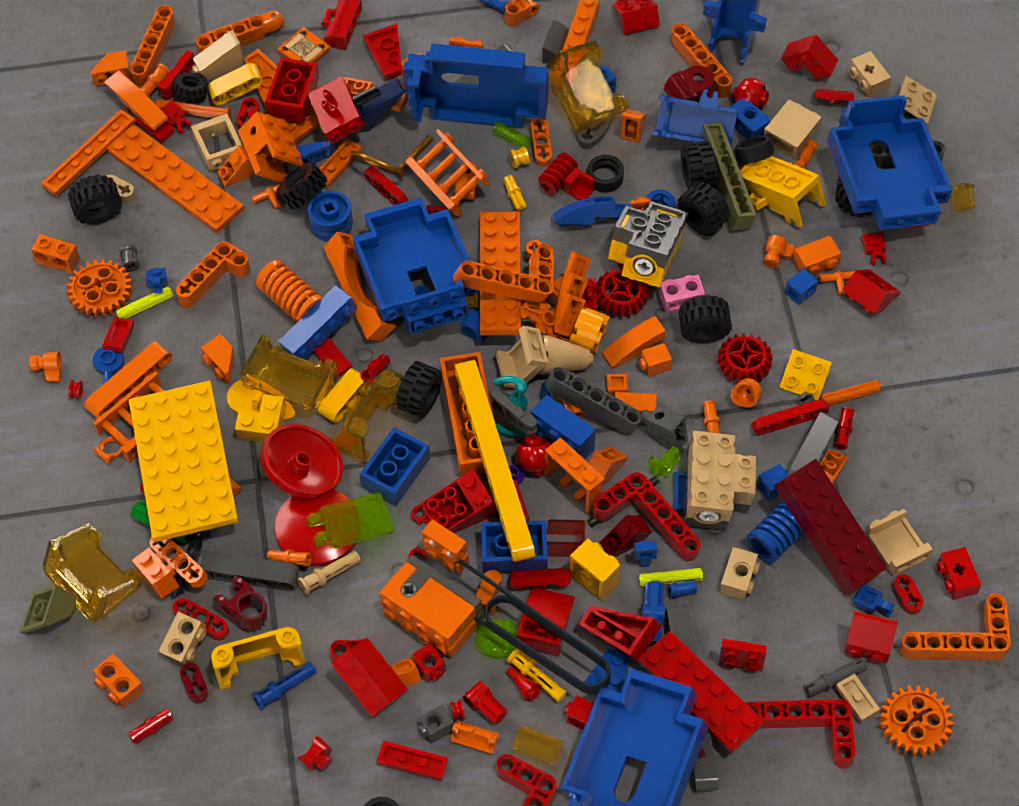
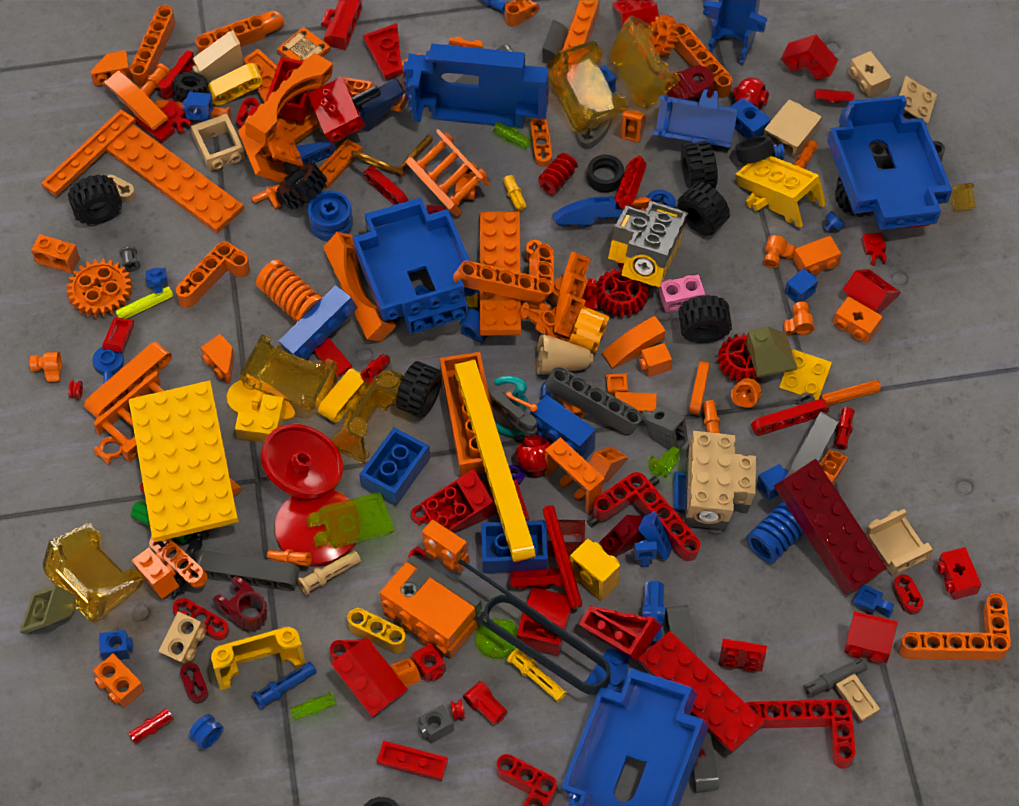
orange slope [217,145,255,187] -> none
red piece [298,736,332,771] -> none
orange hinge [450,721,500,754] -> none
orange leg [476,570,502,616] -> none
tan panel [495,325,549,388] -> none
red cone [506,667,541,701] -> none
yellow wheel [509,146,530,169] -> none
clear yellow hinge [512,725,564,764] -> none
red panel [564,167,595,201] -> none
red brick [564,696,594,730] -> none
neon yellow axle [639,568,703,586] -> none
blue pin [668,580,697,599] -> none
olive slope [702,122,757,231] -> none
tan brick [720,547,760,601] -> none
orange piece [818,271,855,295] -> none
orange gear [879,685,954,757] -> none
none -> blue brick [99,630,133,661]
none -> blue brick [183,92,213,121]
none -> blue wheel [188,714,224,750]
none -> orange arch [245,52,333,146]
none -> clear neon green pin [290,691,337,721]
none -> yellow beam [347,608,407,654]
none -> orange hinge [505,392,538,412]
none -> red axle [542,505,583,609]
none -> clear yellow windscreen [610,16,680,109]
none -> red beam [615,156,647,209]
none -> blue slope [638,511,672,560]
none -> orange gear [647,14,679,56]
none -> orange beam [689,361,710,415]
none -> olive slope [746,327,798,378]
none -> blue bush [771,143,785,160]
none -> orange piece [783,301,815,335]
none -> blue tile [824,211,845,232]
none -> orange brick [833,296,883,344]

